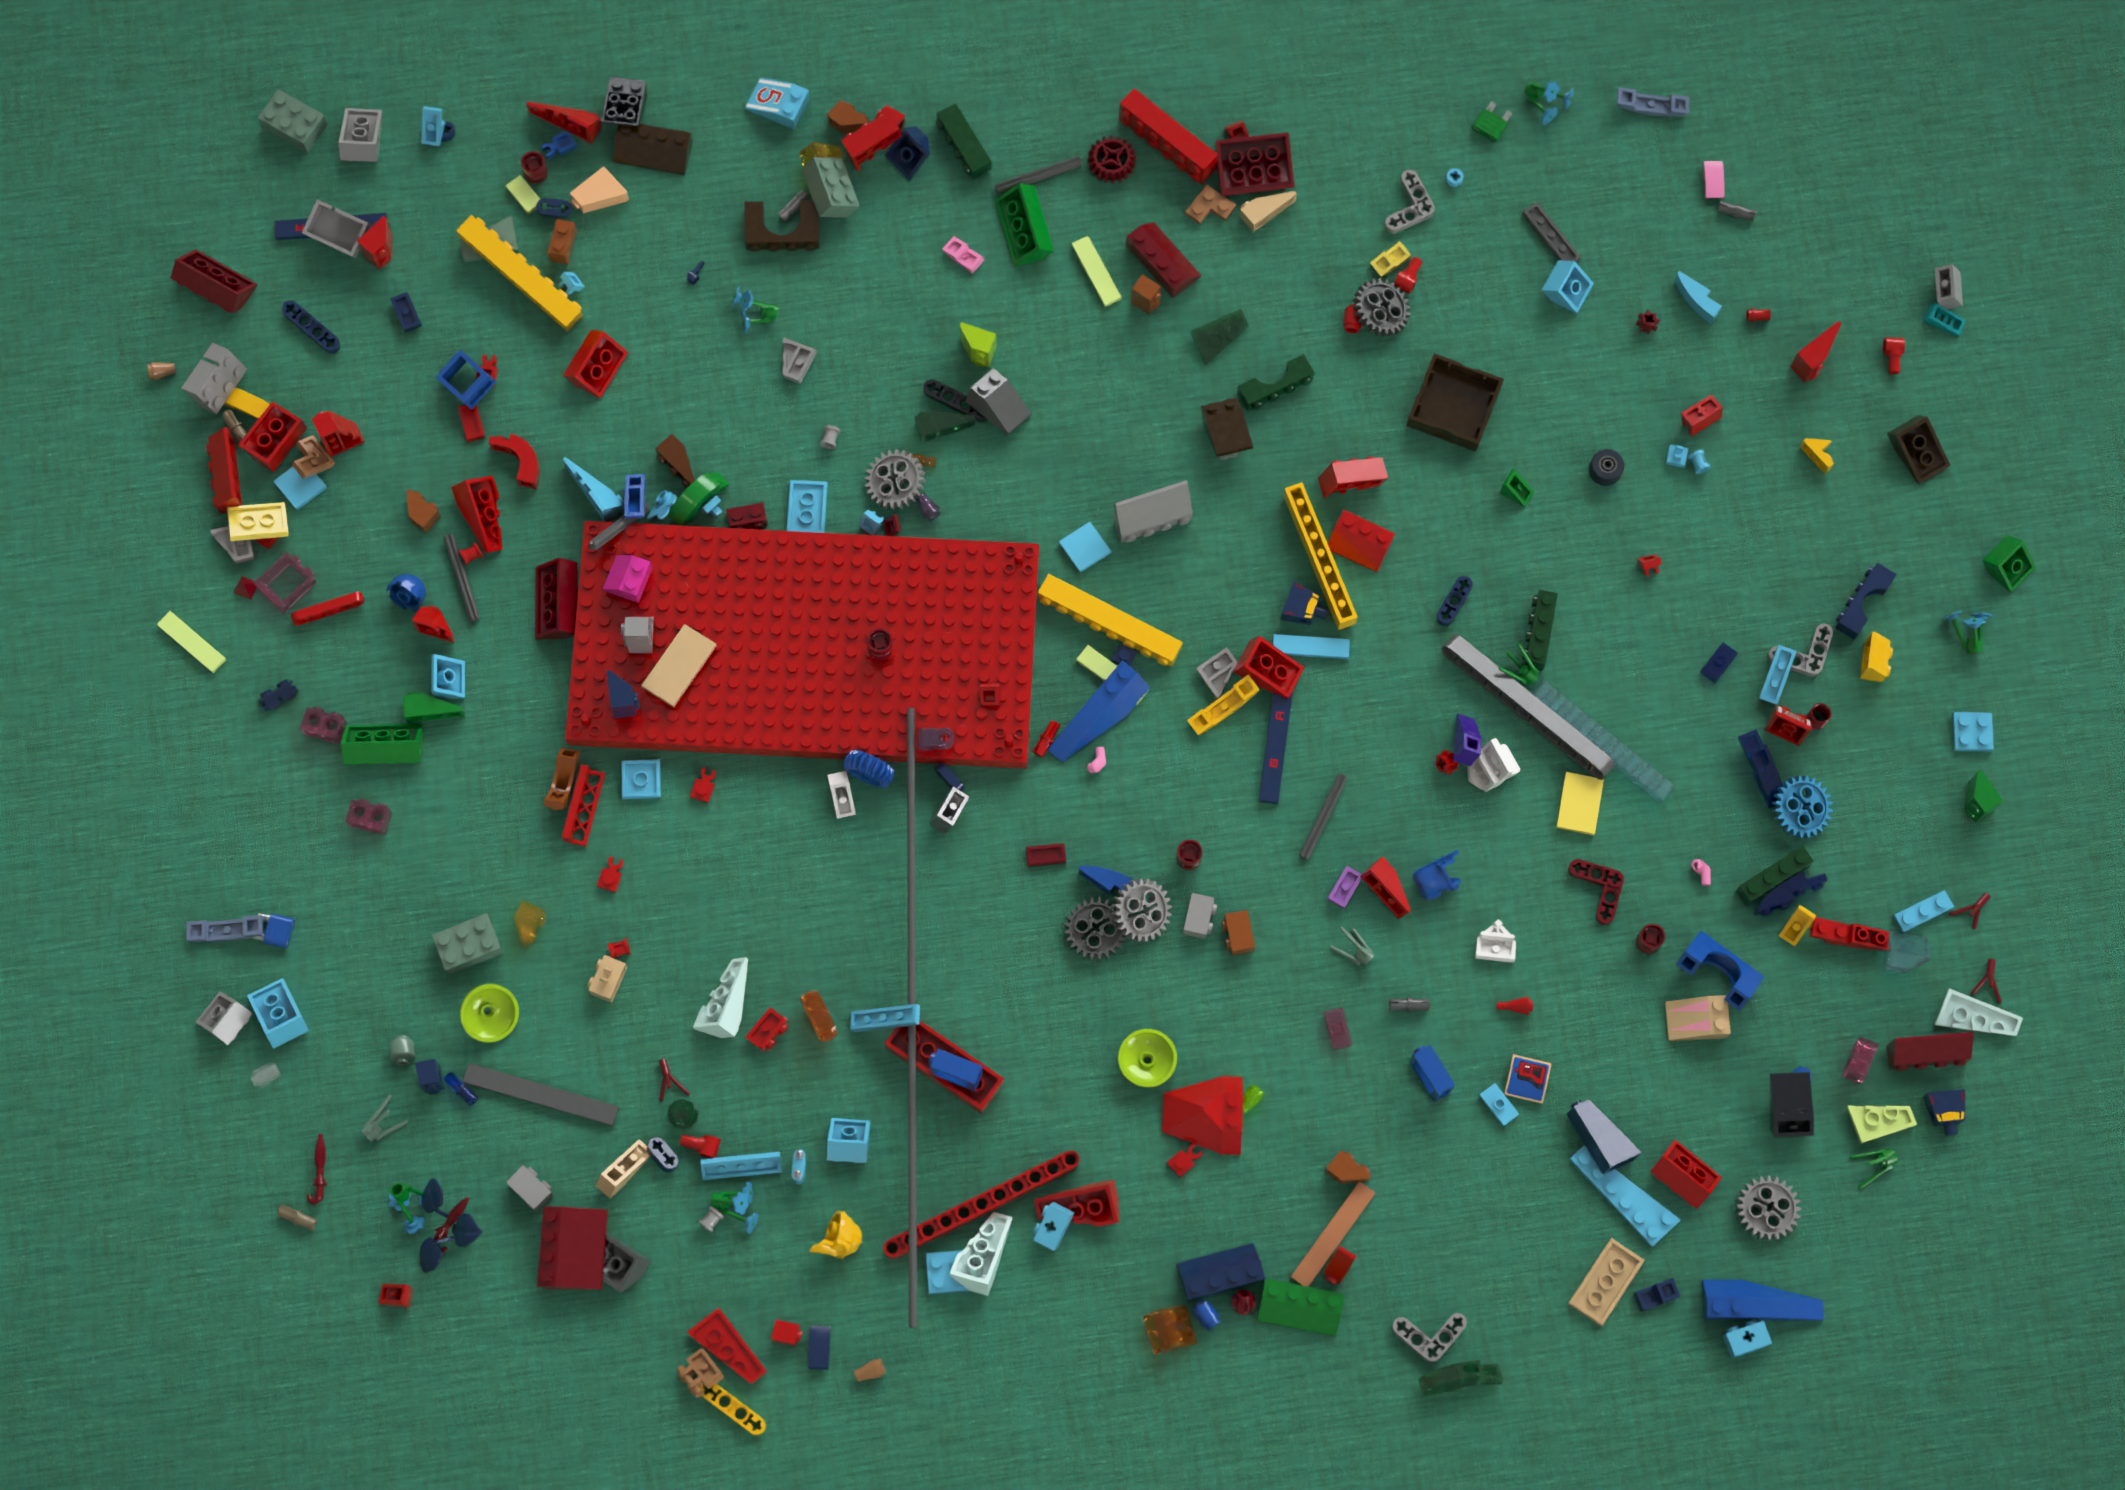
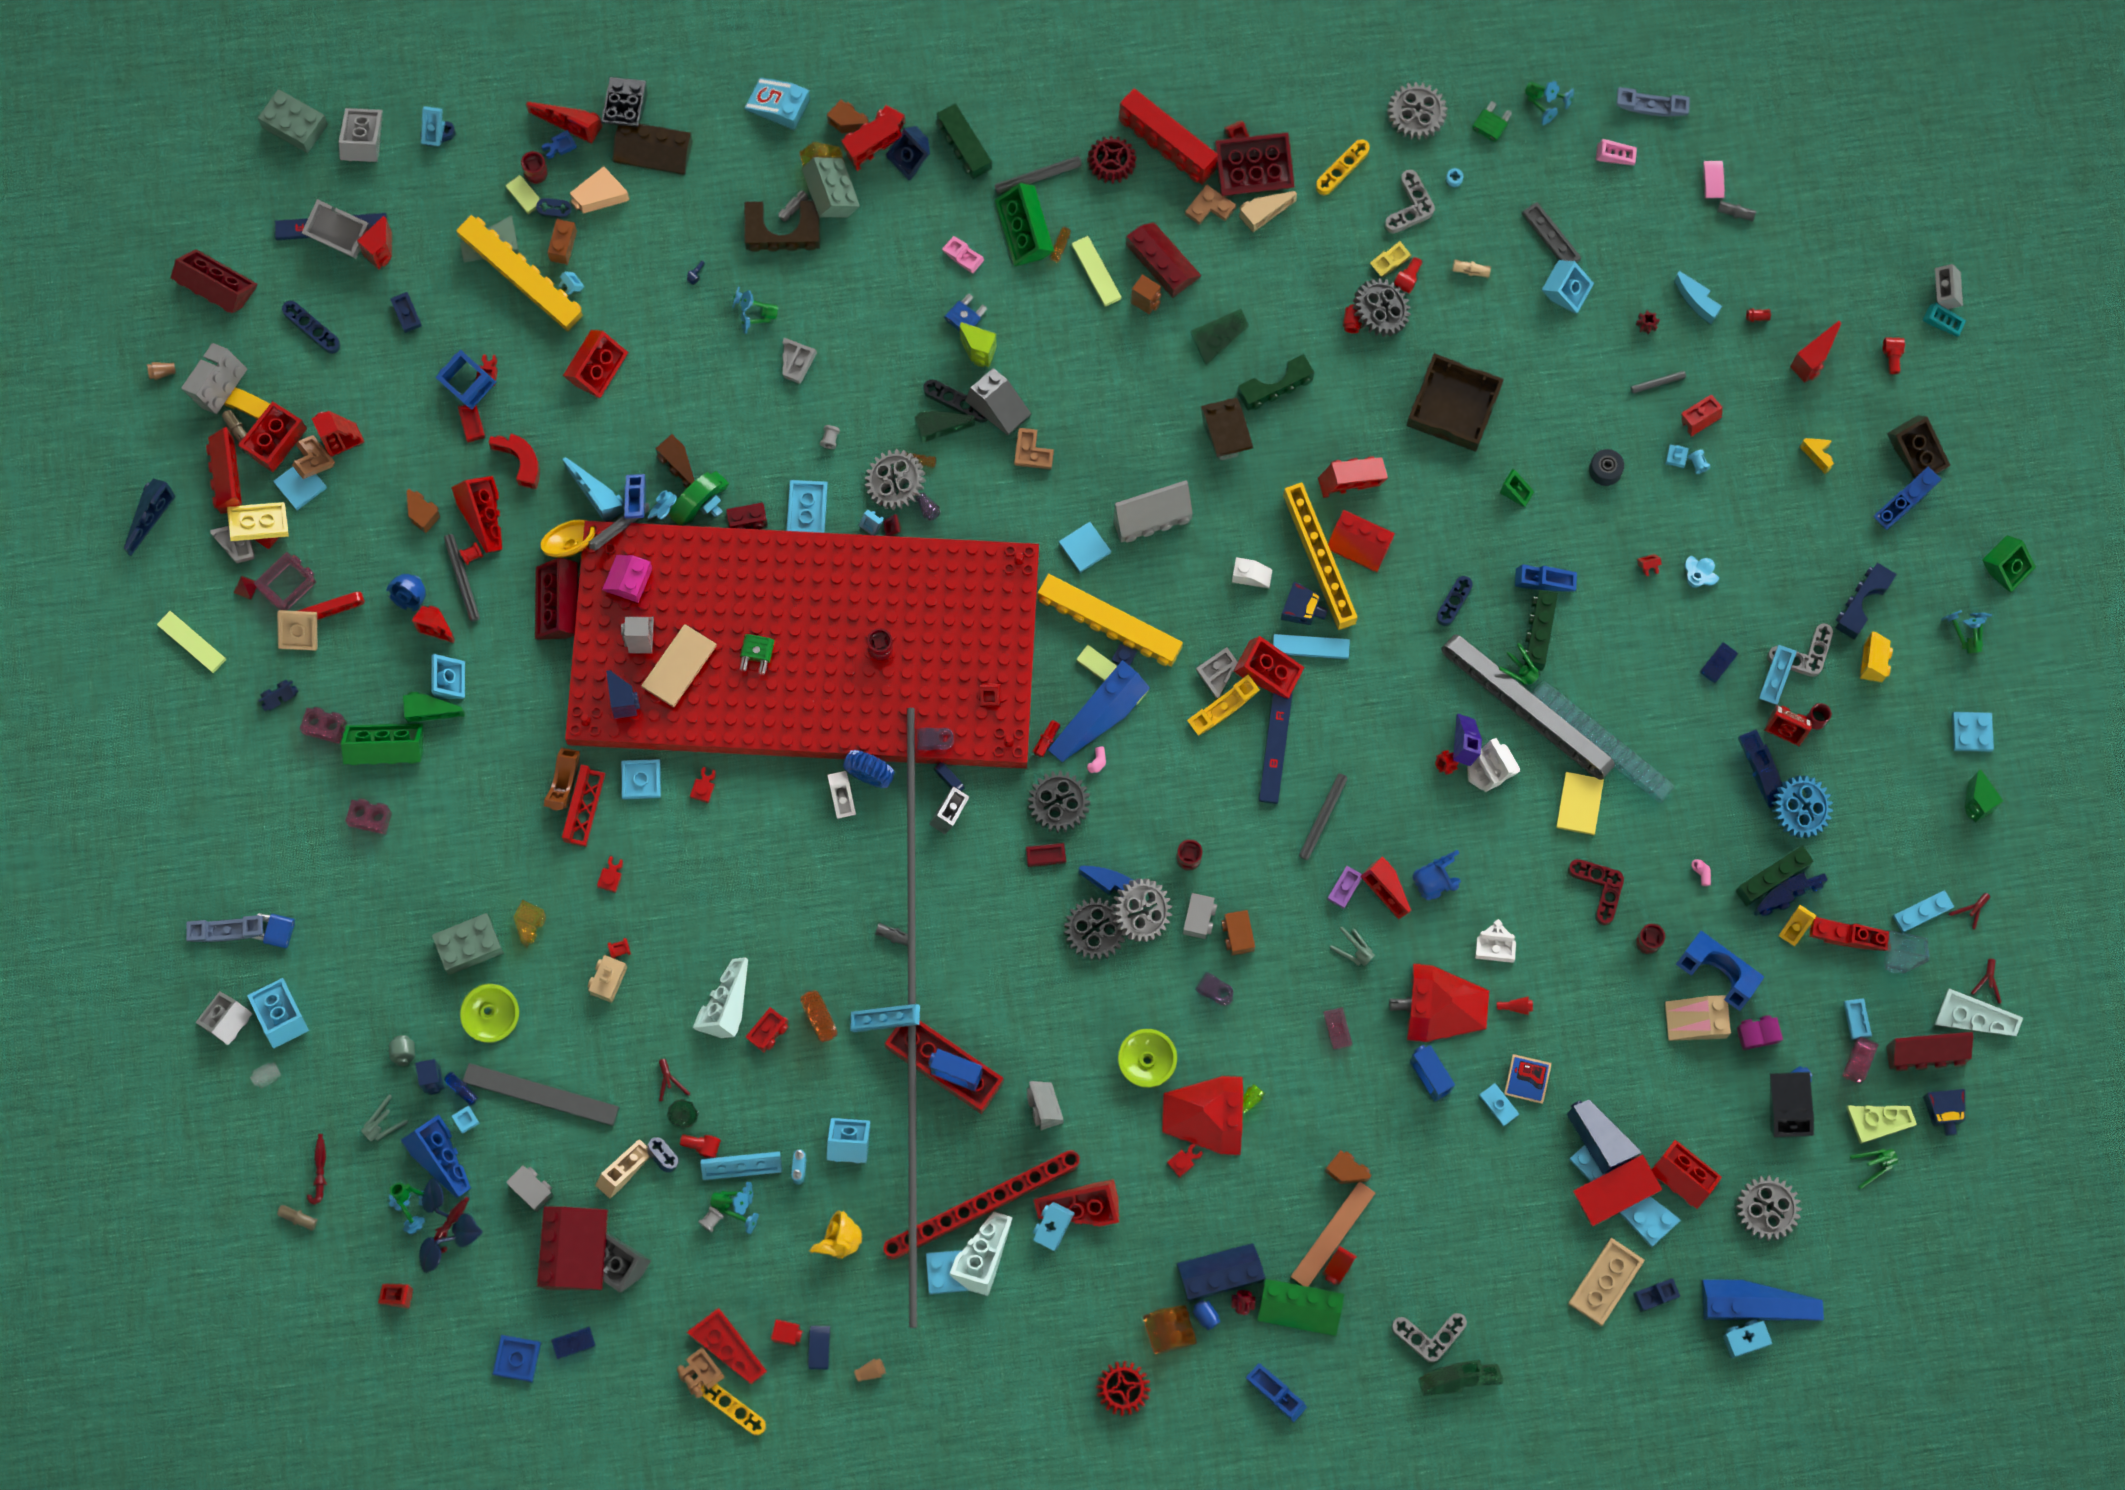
none -> dark blue wedge [124,478,176,556]
none -> tan tile [277,610,318,651]
none -> blue wedge [401,1115,471,1198]
none -> medium azure tile [452,1105,479,1134]
none -> blue tile [492,1335,541,1382]
none -> yellow dish [540,520,595,558]
none -> clear blue plate [551,1326,596,1359]
none -> green piece [740,634,775,674]
none -> dark grey pin [875,923,908,947]
none -> blue piece [944,294,987,331]
none -> medium nougat plate [1014,428,1054,470]
none -> light grey slope [1026,1081,1063,1130]
none -> dark grey gear [1028,770,1090,833]
none -> clear orange axle [1050,227,1071,262]
none -> red gear [1096,1361,1151,1416]
none -> clear purple piece [1195,972,1233,1006]
none -> white slope [1232,557,1272,588]
none -> blue slope [1246,1363,1307,1423]
none -> yellow beam [1316,139,1370,195]
none -> light grey gear [1387,82,1447,140]
none -> red wedge [1407,963,1489,1042]
none -> tan pin [1452,260,1491,278]
none -> blue slope [1515,564,1577,591]
none -> red tile [1573,1155,1662,1227]
none -> bright pink slope [1596,139,1637,165]
none -> dark grey bar [1631,371,1686,393]
none -> medium azure plate [1685,556,1719,588]
none -> magenta brick [1737,1015,1783,1050]
none -> medium azure plate [1843,998,1872,1040]
none -> blue slope [1873,466,1942,530]

